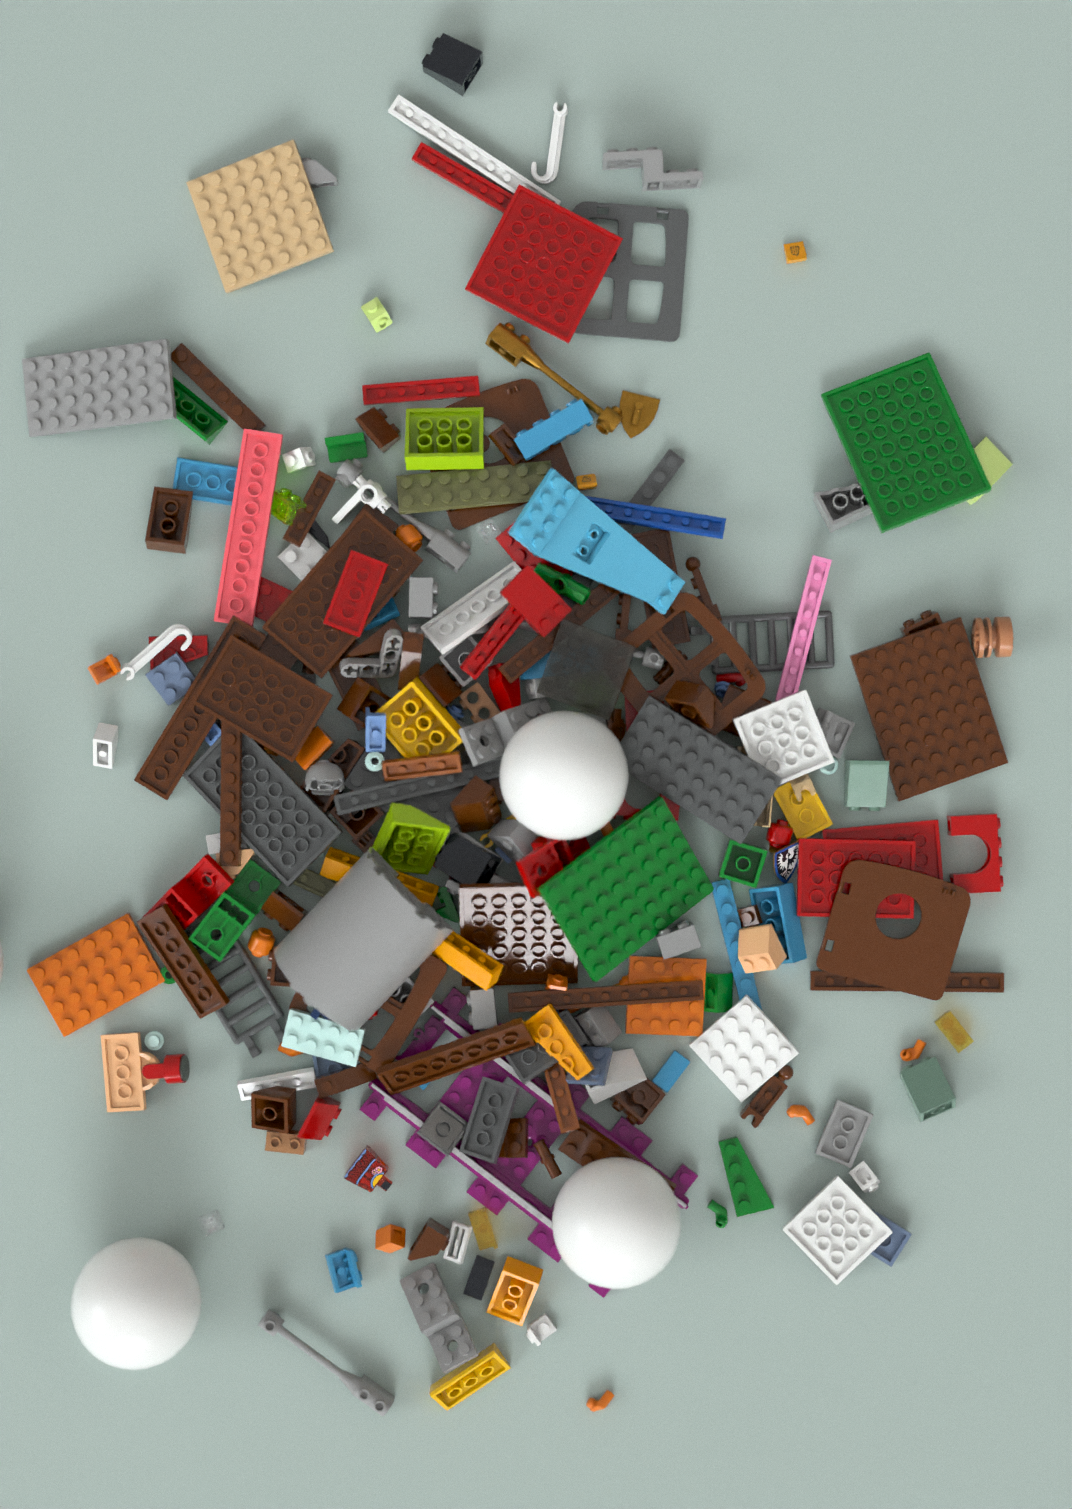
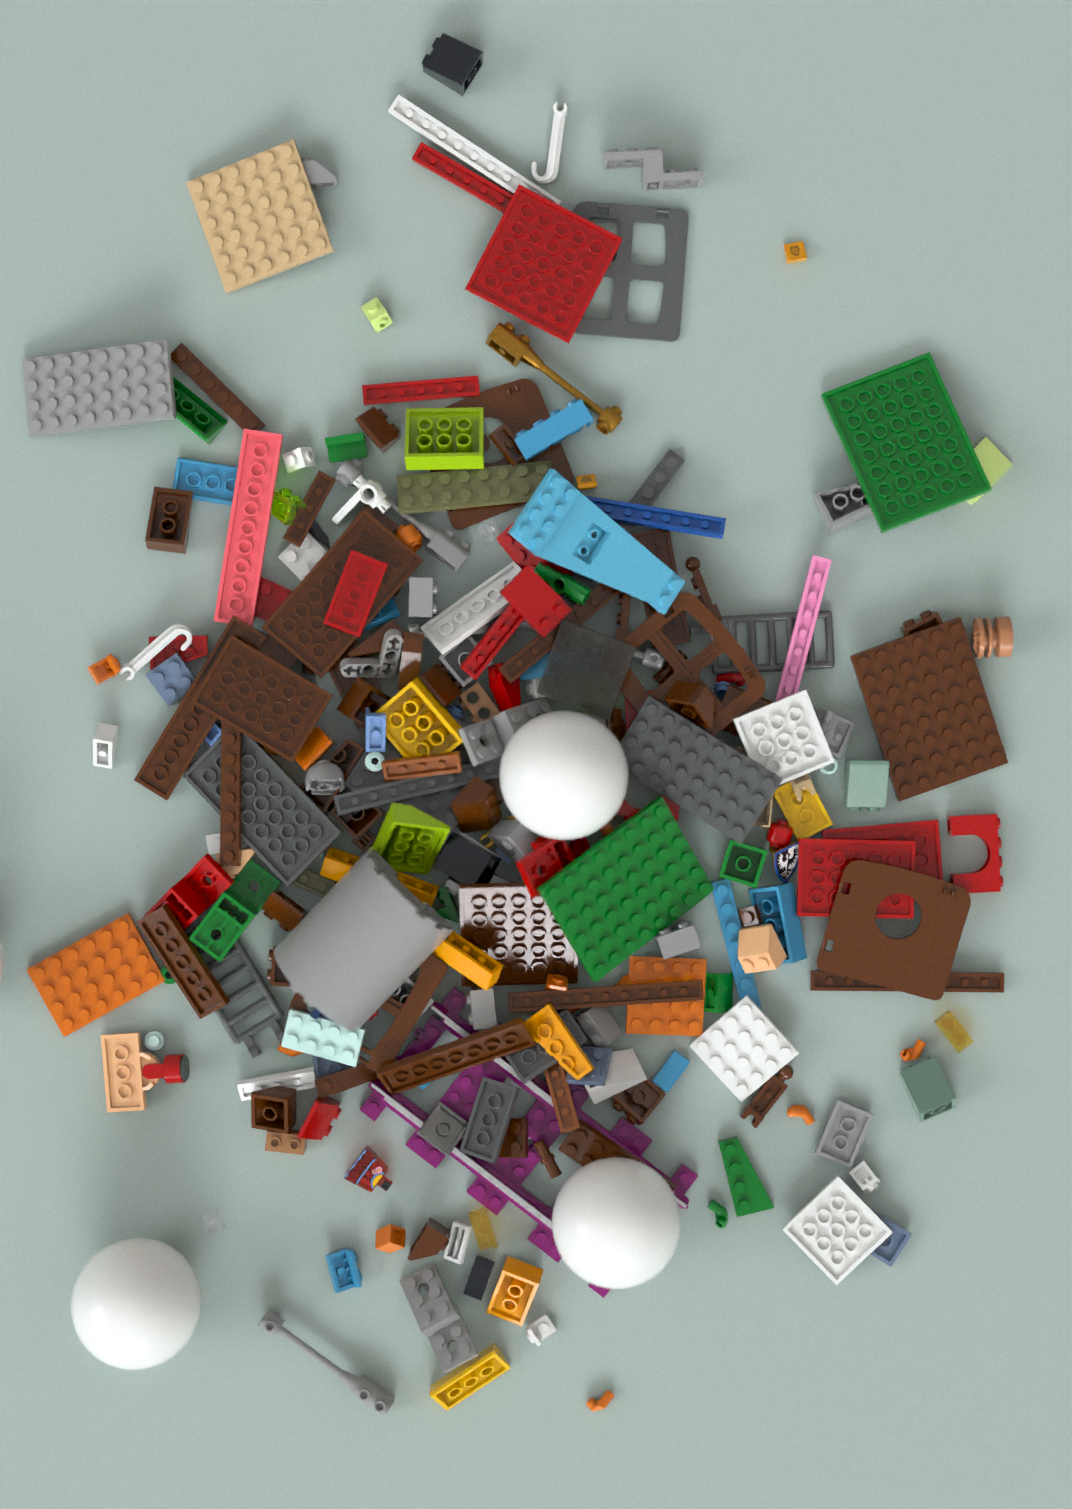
orange head [247,927,275,958] -> none
pearl gold shield [619,390,660,439] -> none

